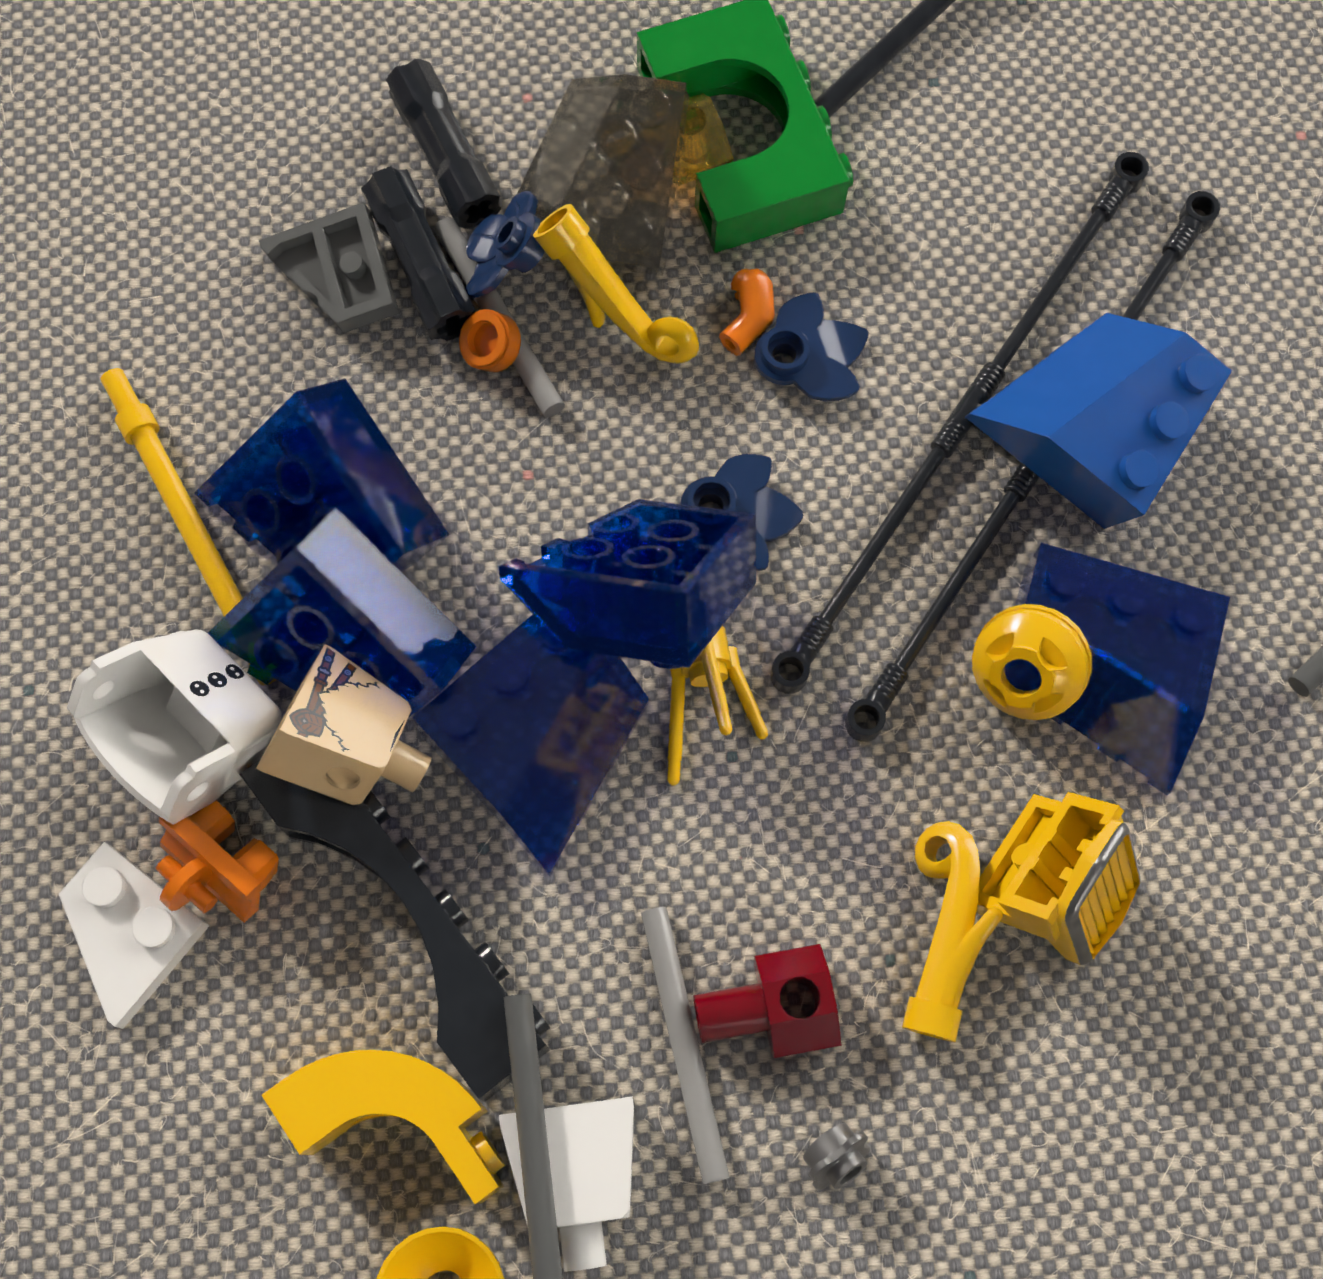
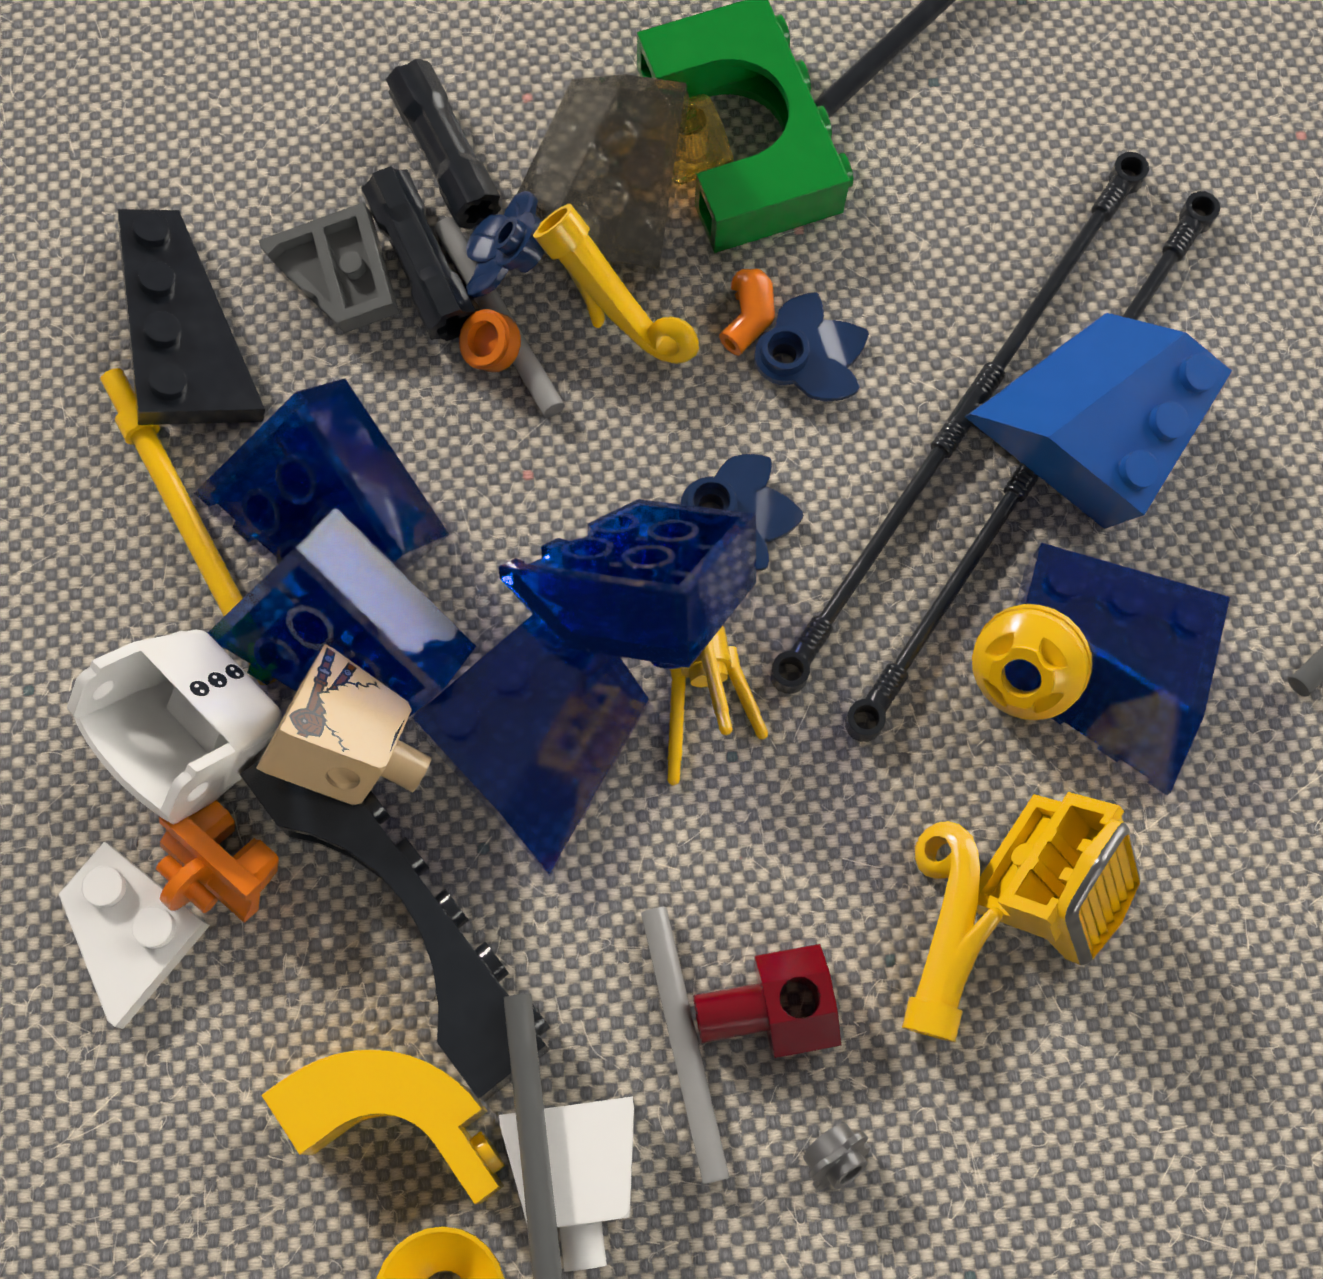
none -> black wing [118,209,265,425]

